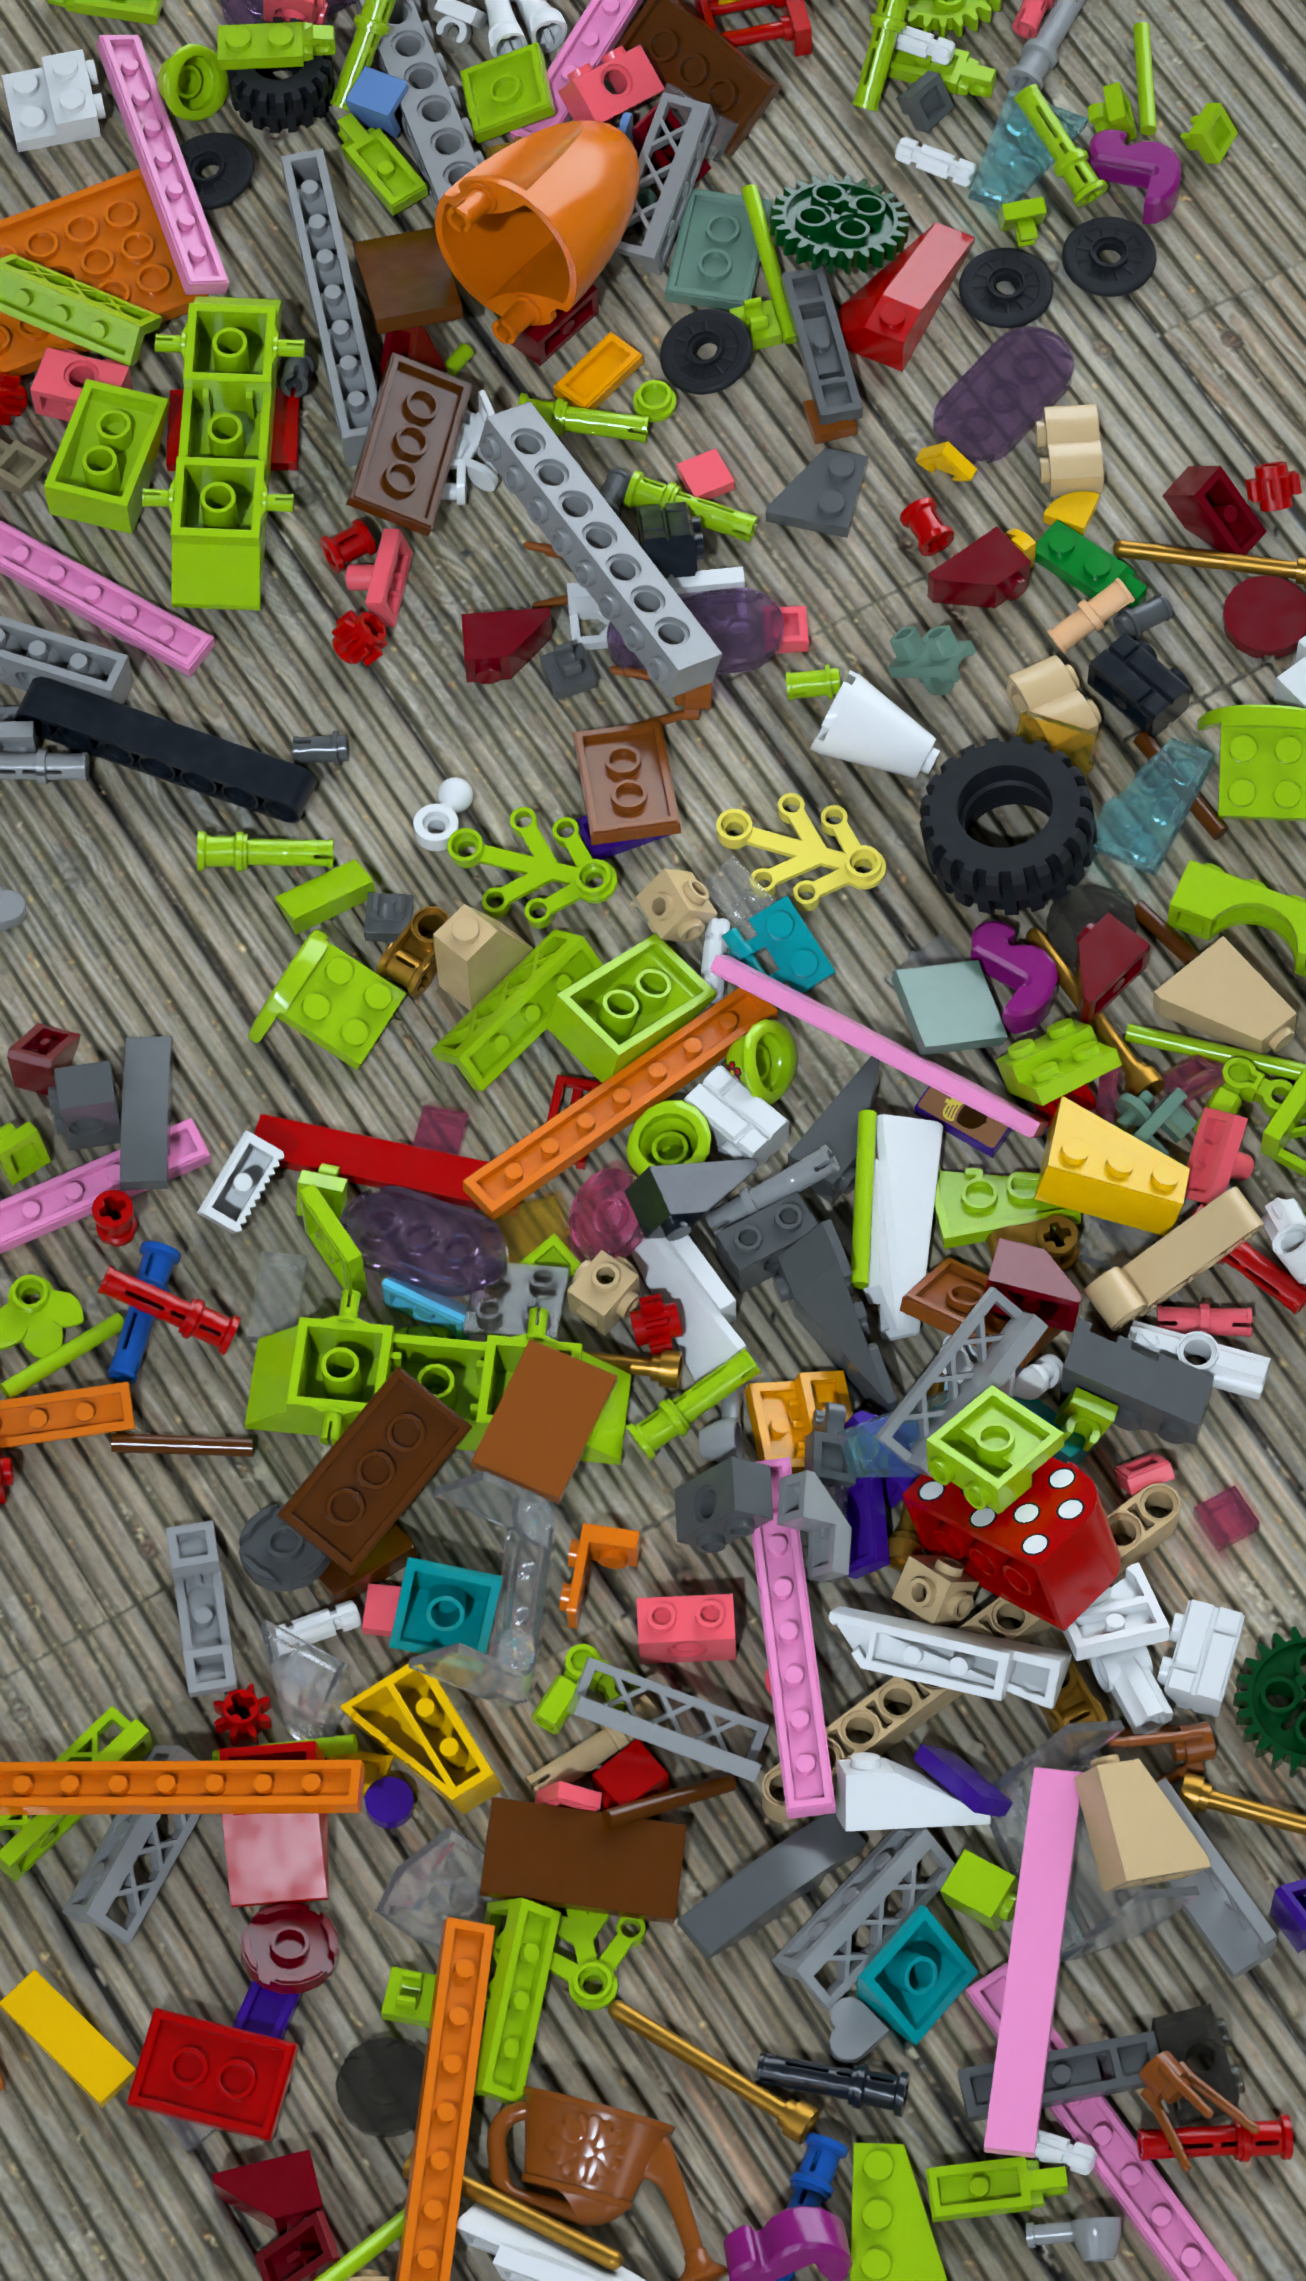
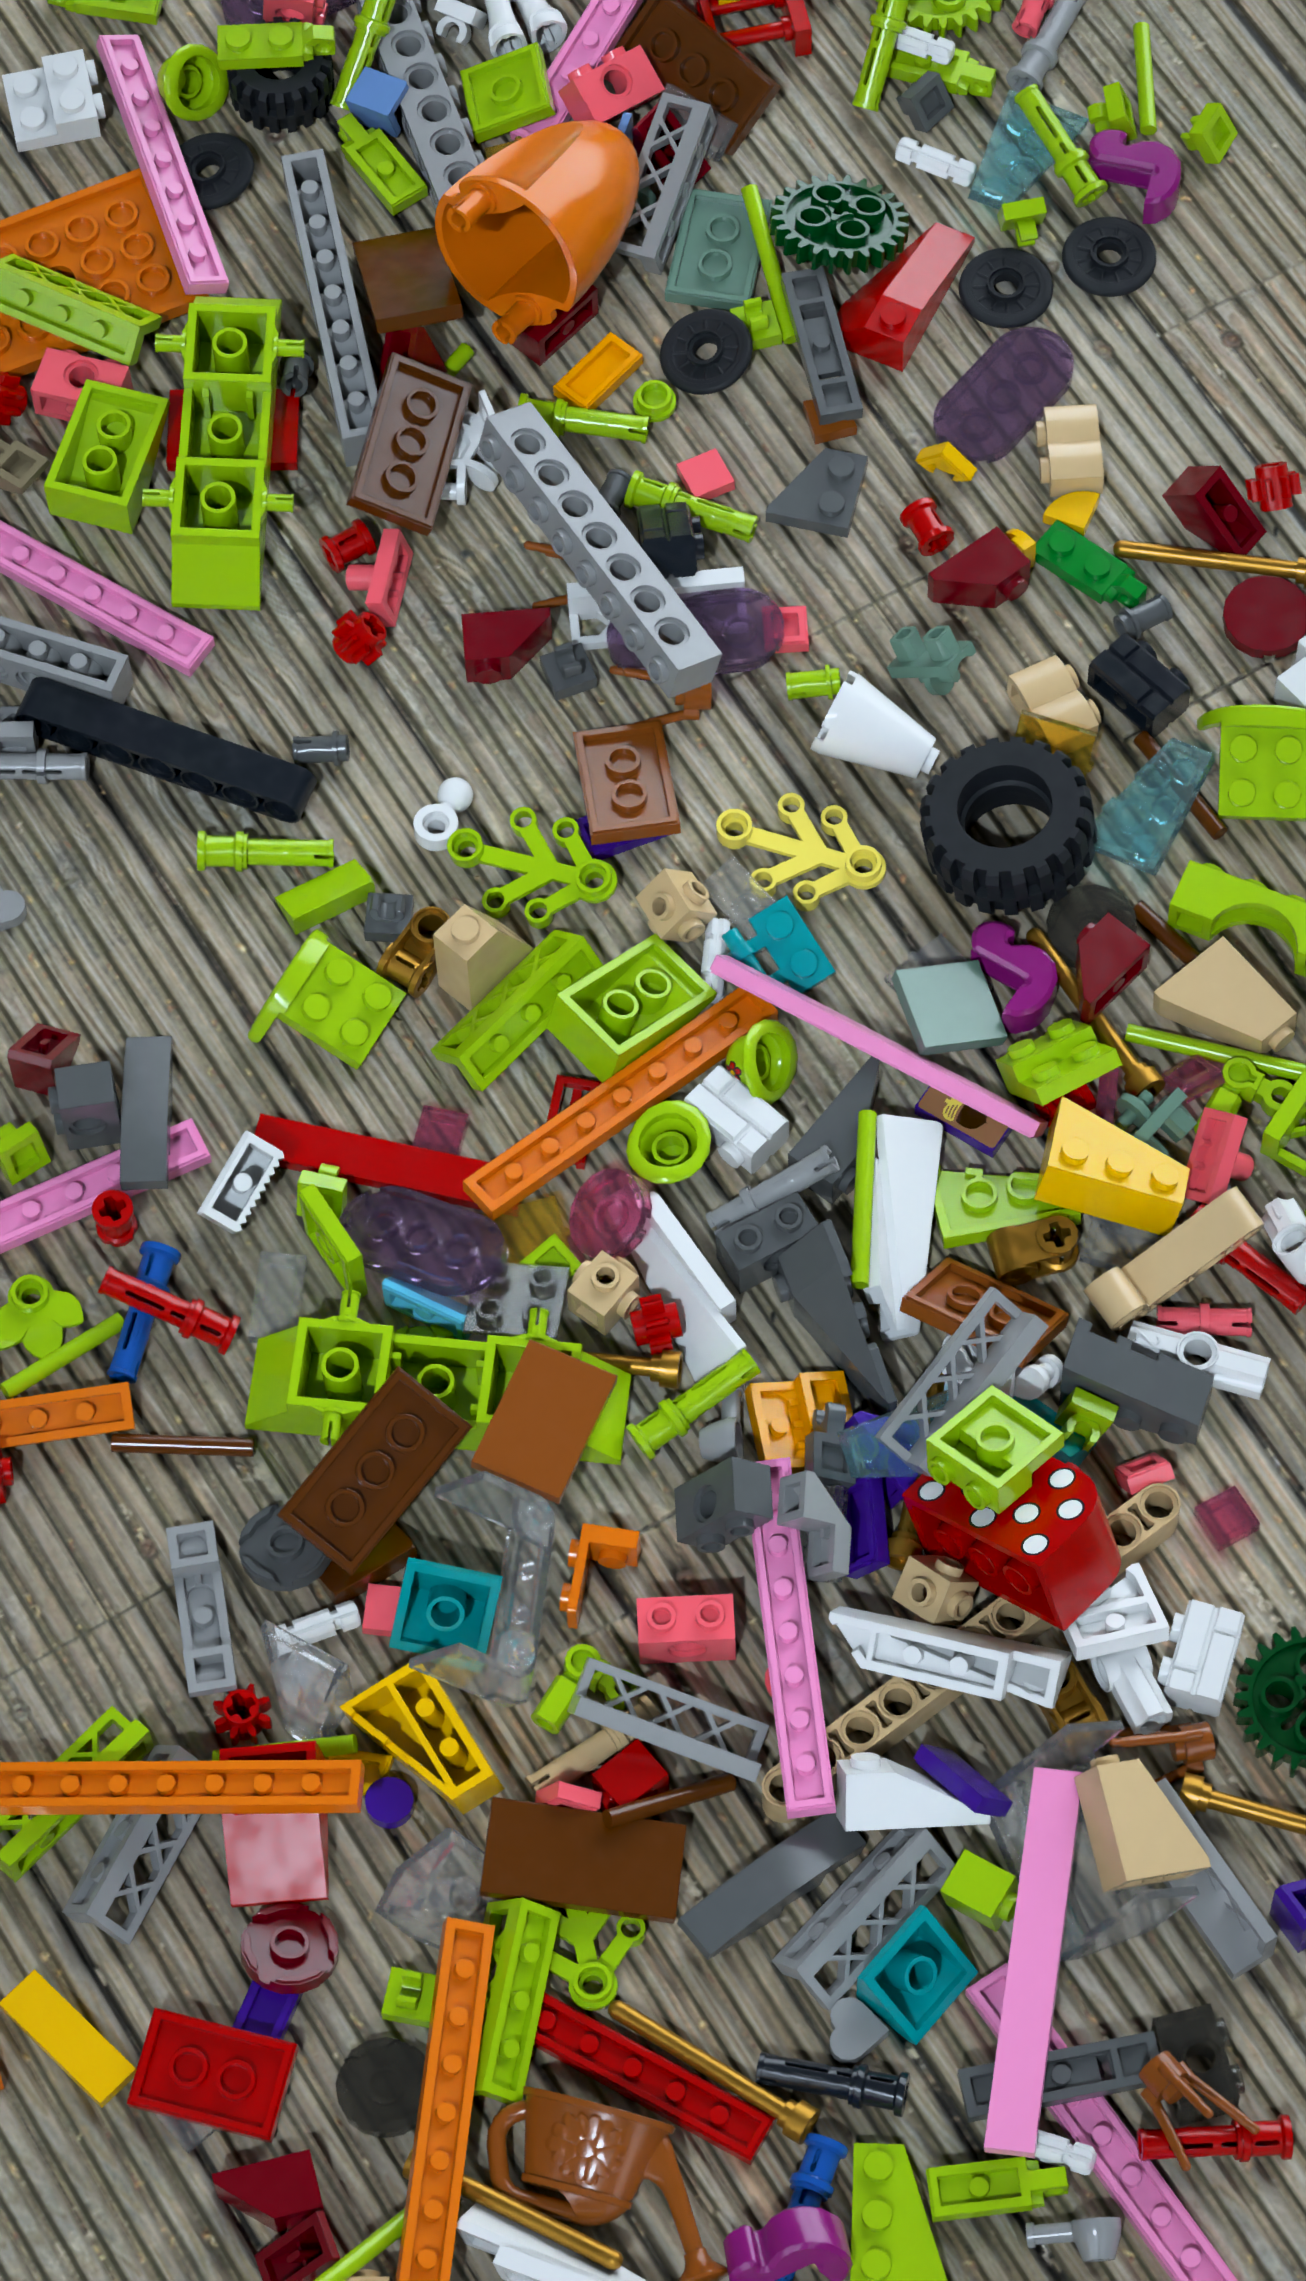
slope [624,1159,759,1241] -> none
slope [985,1238,1082,1332] -> none
light nougat pin [1047,578,1135,654] -> none
none -> red tile [534,1992,775,2165]

